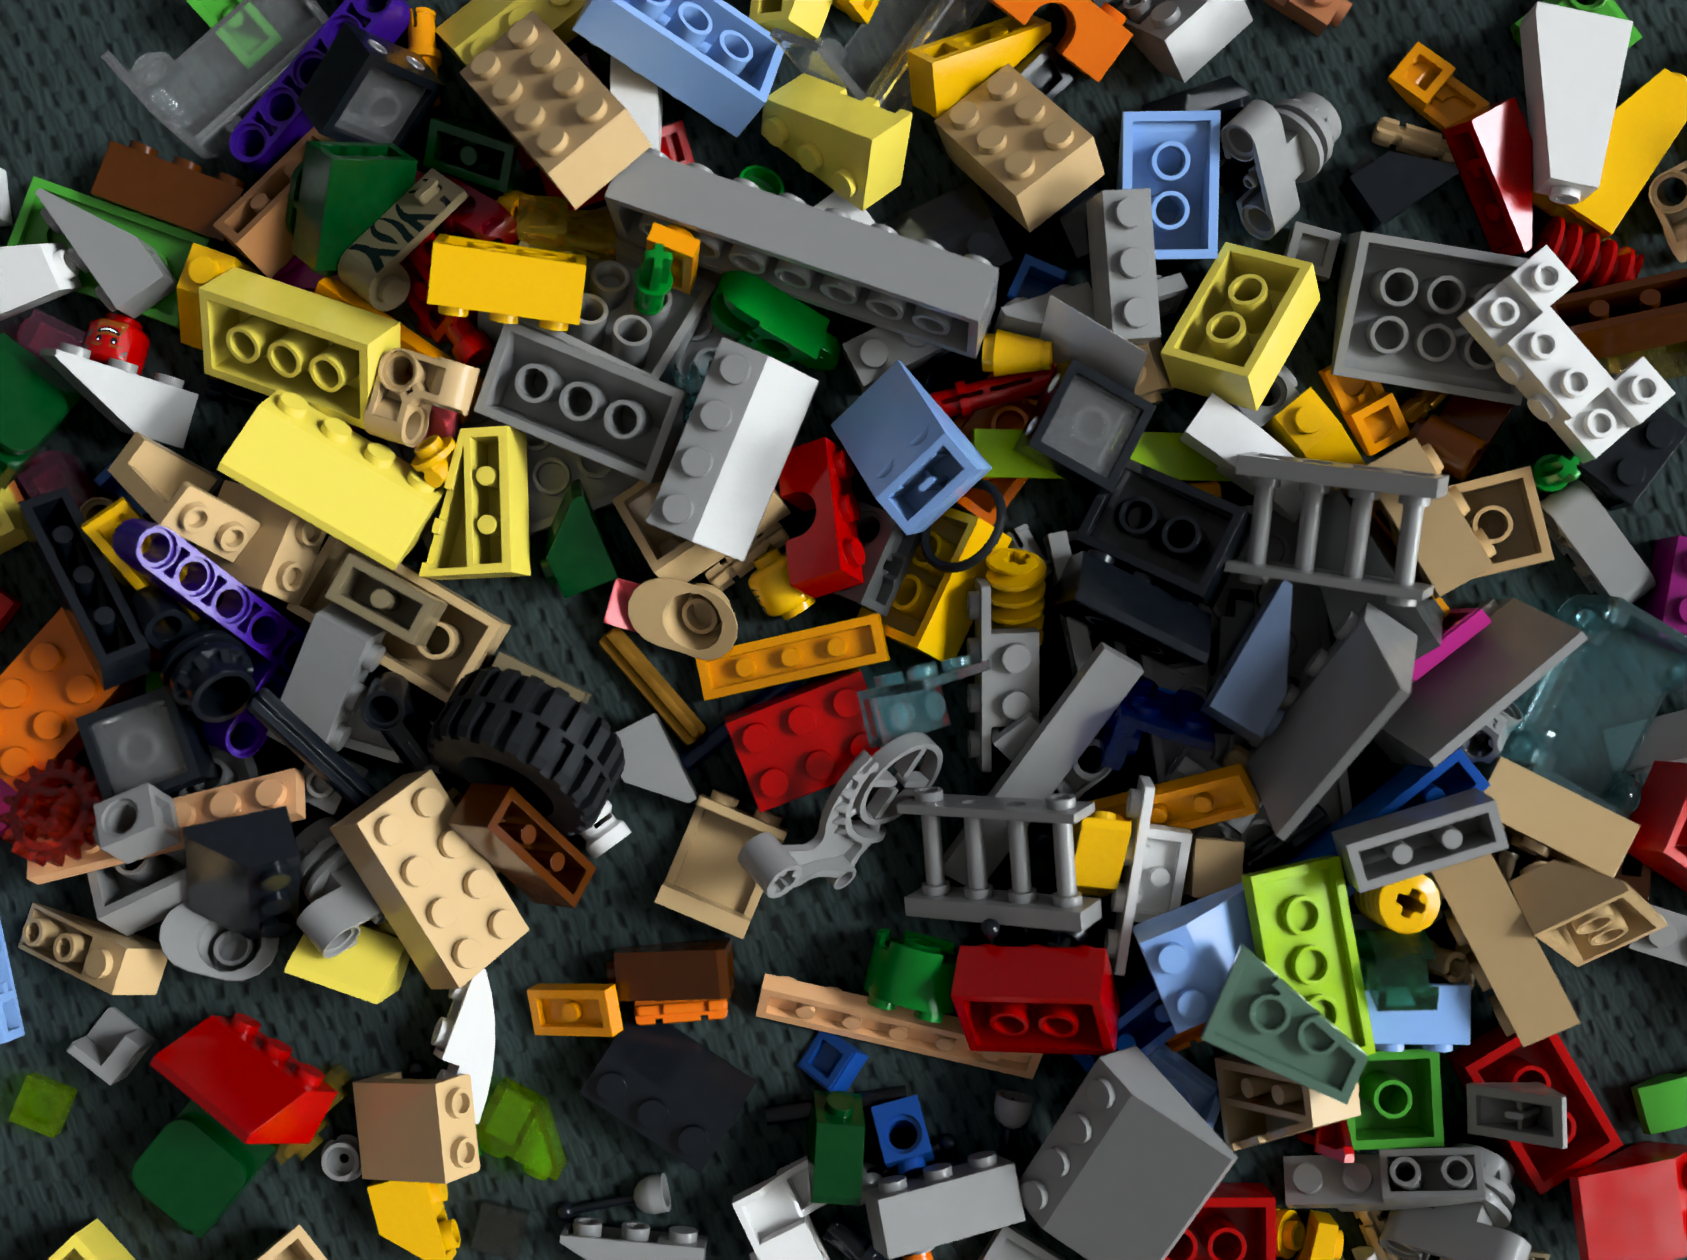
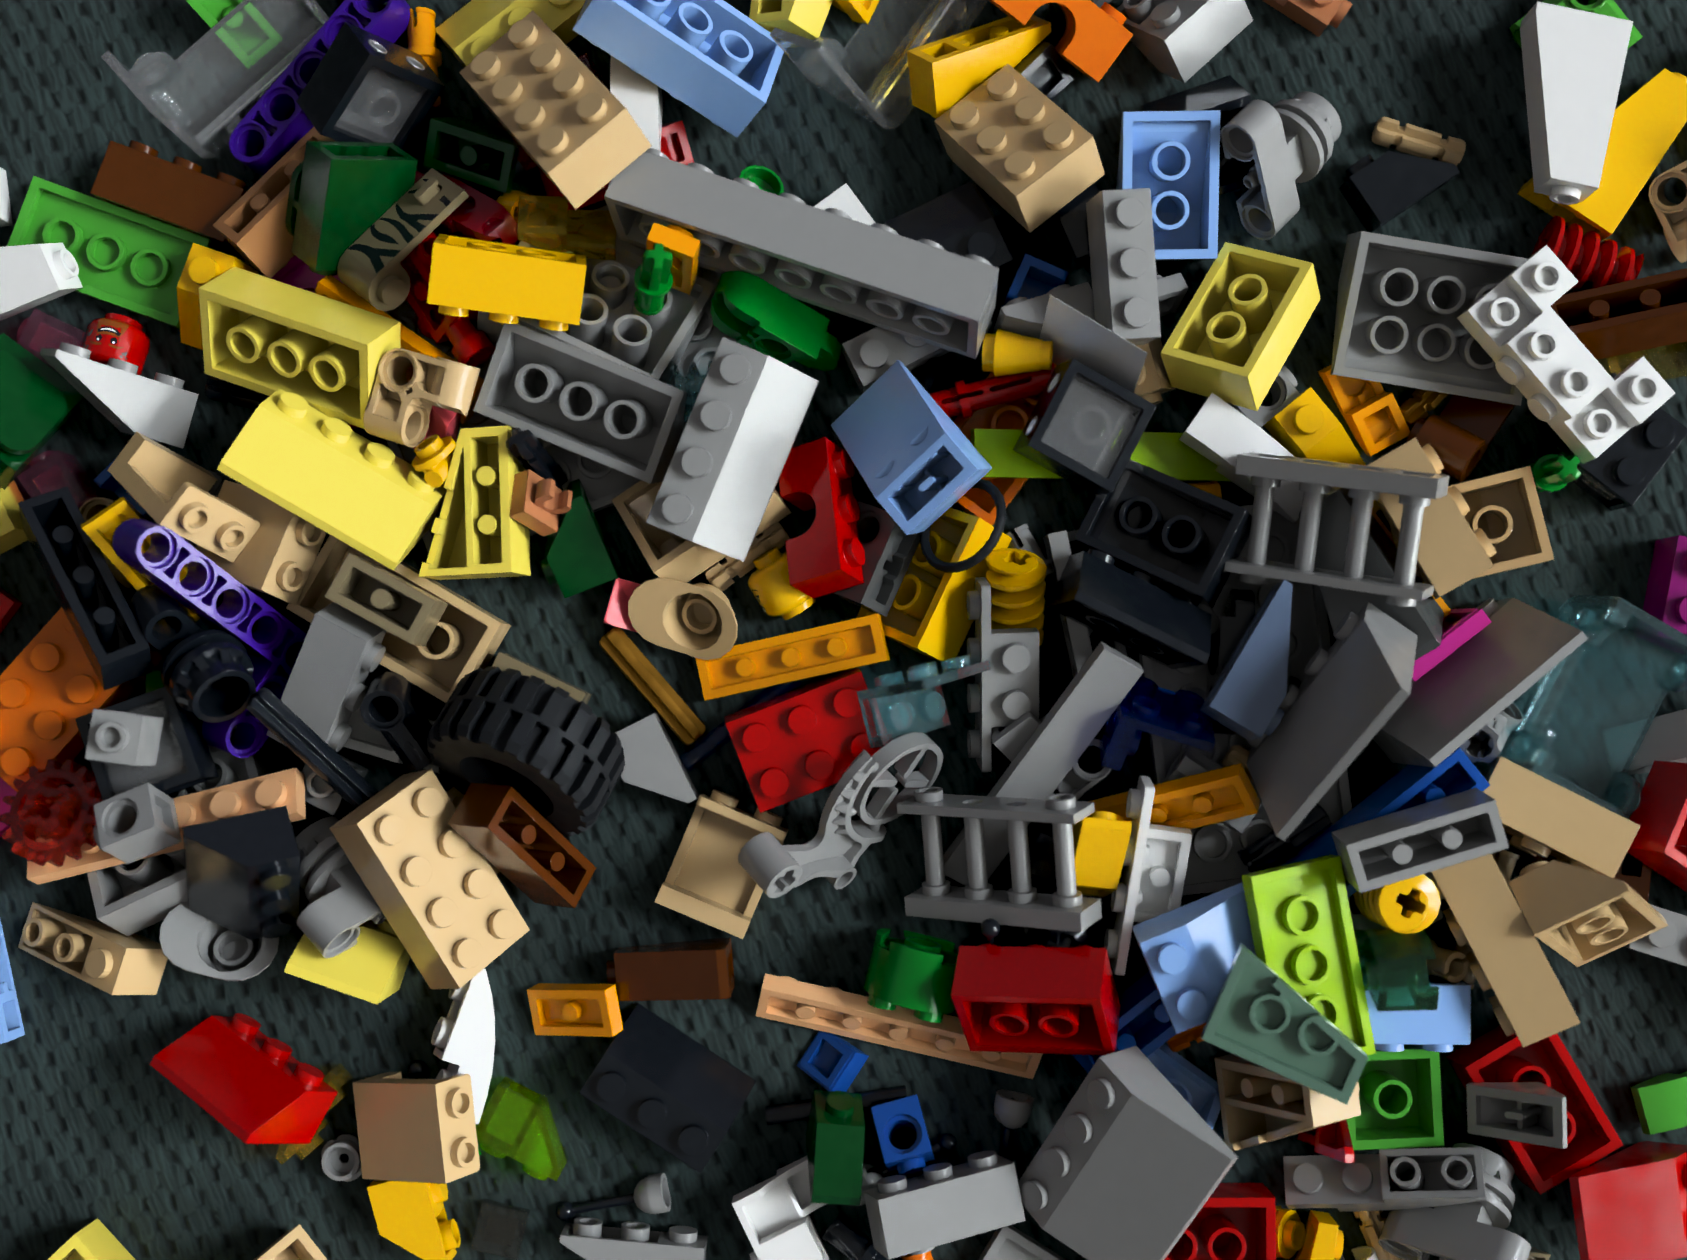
clear neon green plate [8,1072,78,1138] -> none
light grey slope [35,188,178,319] -> none
light grey panel [66,1007,156,1086] -> none
dark green brick [127,1099,283,1239] -> none
white wheel [580,800,631,860] -> none
orange axle [634,999,728,1026] -> none
light yellow wedge [761,73,913,212] -> none
tan brick [1183,835,1245,900] -> none
light grey plate [1284,221,1341,282] -> none
light orange slope [1387,41,1490,131] -> none
red slope [1442,97,1532,256] -> none
light grey beam [1540,479,1656,616] -> none
none -> light grey brick [85,709,164,766]
none -> black axle [506,428,568,491]
none -> nougat tile [510,469,573,537]

